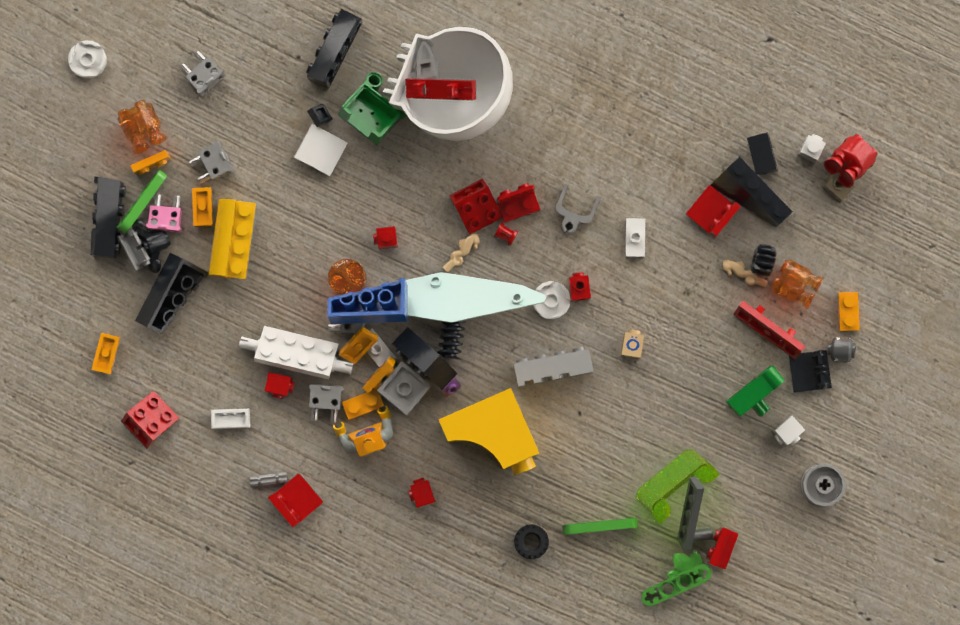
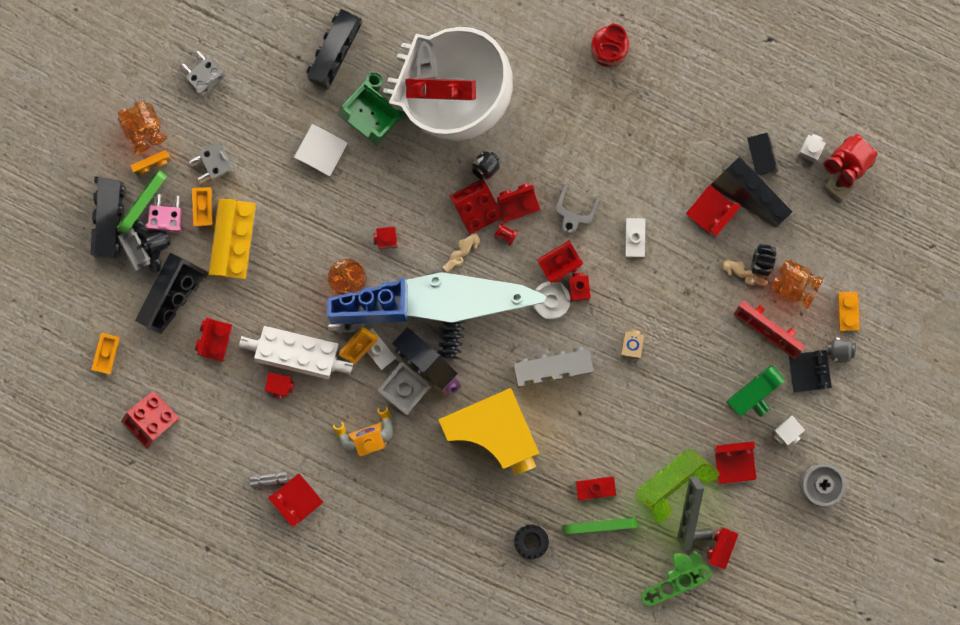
white tile [68,41,107,79] -> none
white plate [211,408,250,429] -> none
black tile [307,104,333,127] -> none
light grey piece [309,384,344,423] -> none
light orange plate [342,388,384,420] -> none
light orange plate [363,356,396,393] -> none
red brick [408,477,436,508] -> none
none -> red bracket [195,317,233,362]
none -> black head [472,151,500,180]
none -> red bracket [536,240,584,283]
none -> red plate [576,476,616,500]
none -> red piece [590,23,629,67]
none -> red bracket [714,441,757,484]

